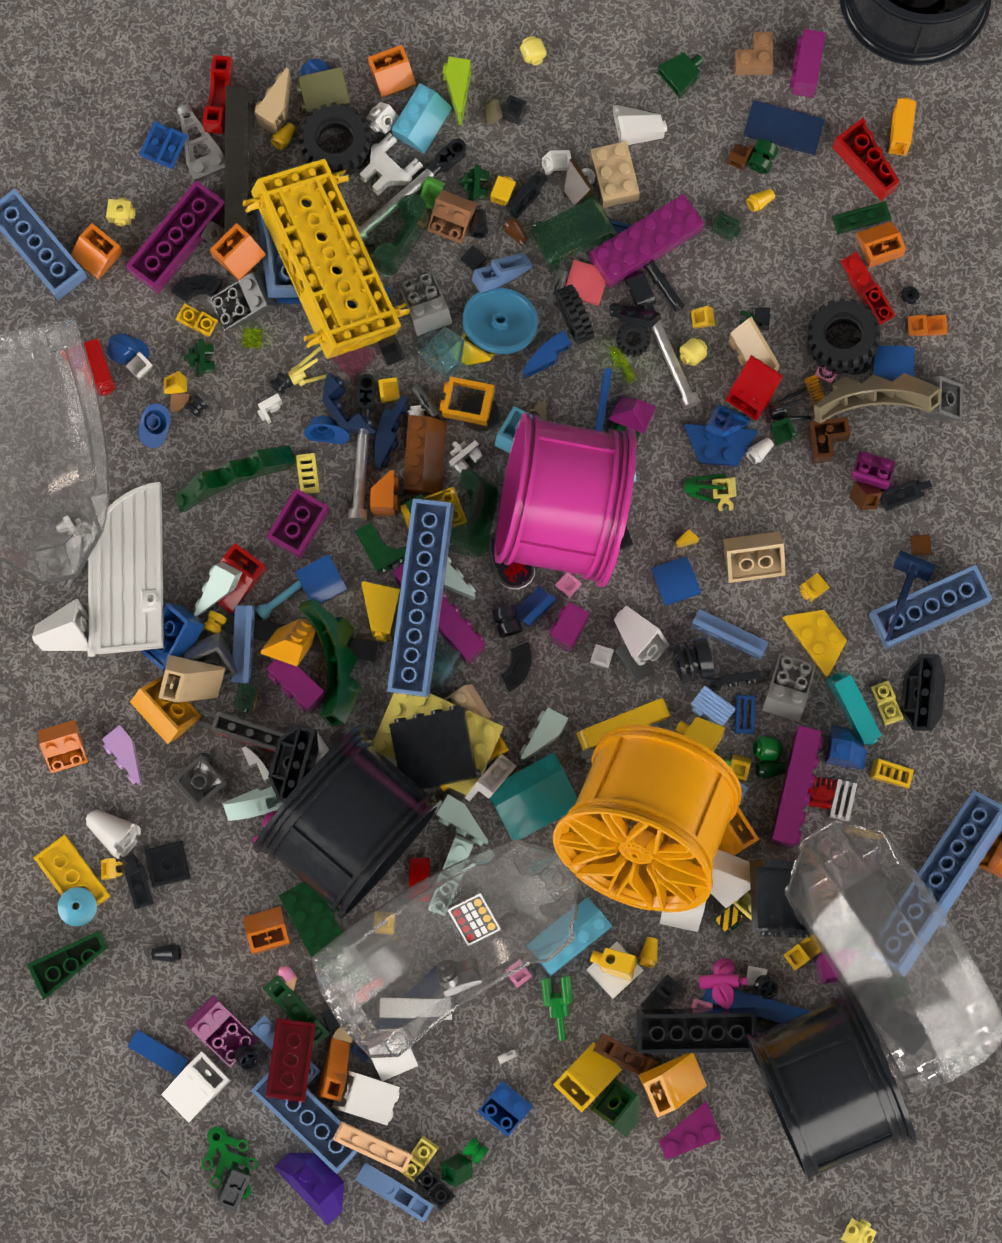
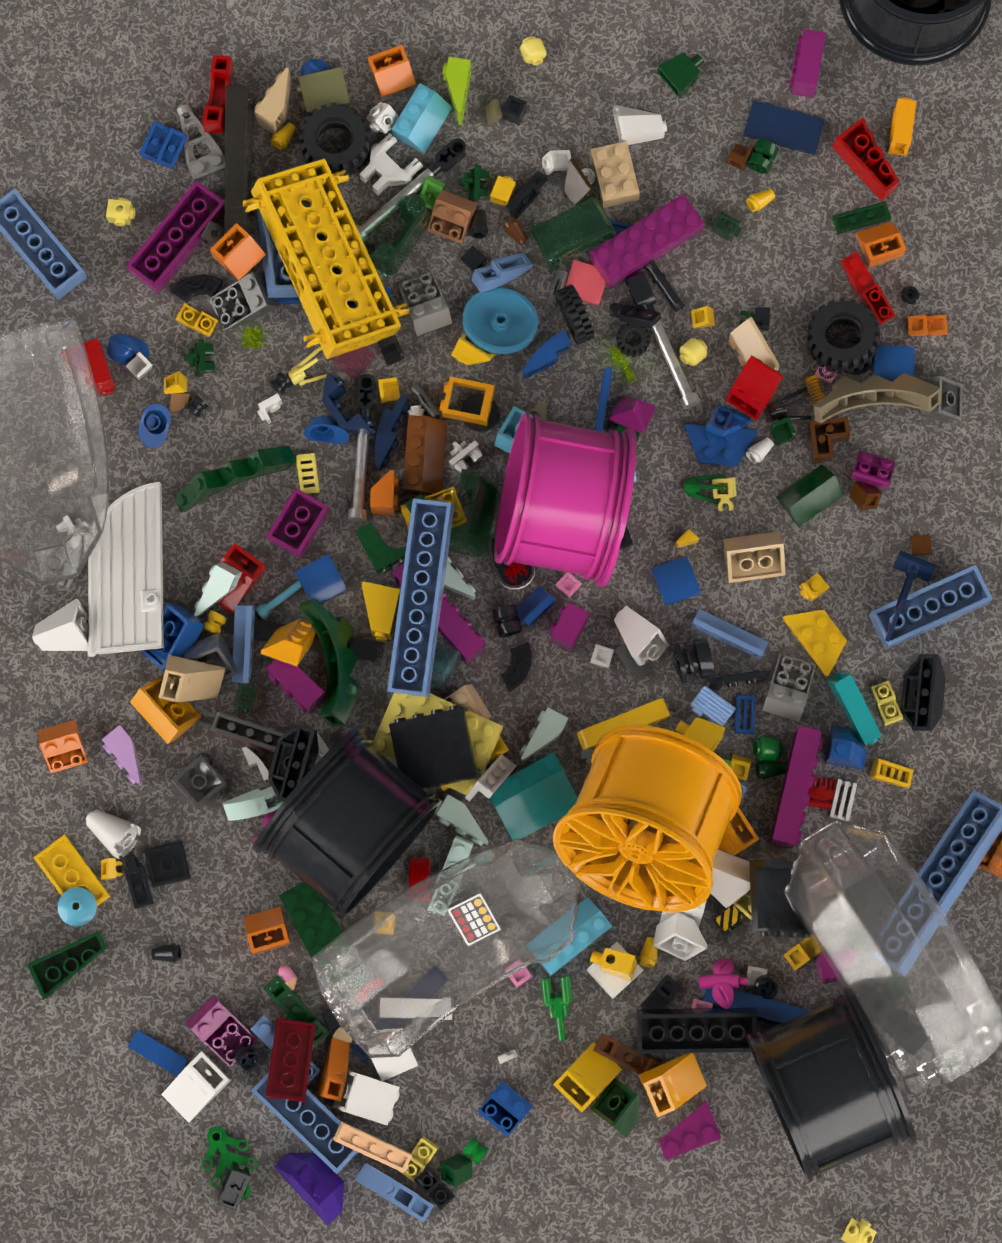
orange slope [71,223,123,280] -> none
clear light blue slope [418,327,465,379] -> none
flat silver slope [436,959,482,998] -> none
medium nougat brick [734,32,773,75] -> none
black hinge [880,480,933,512] -> none
none -> white slope [653,913,707,961]
none -> dark green slope [776,464,844,528]

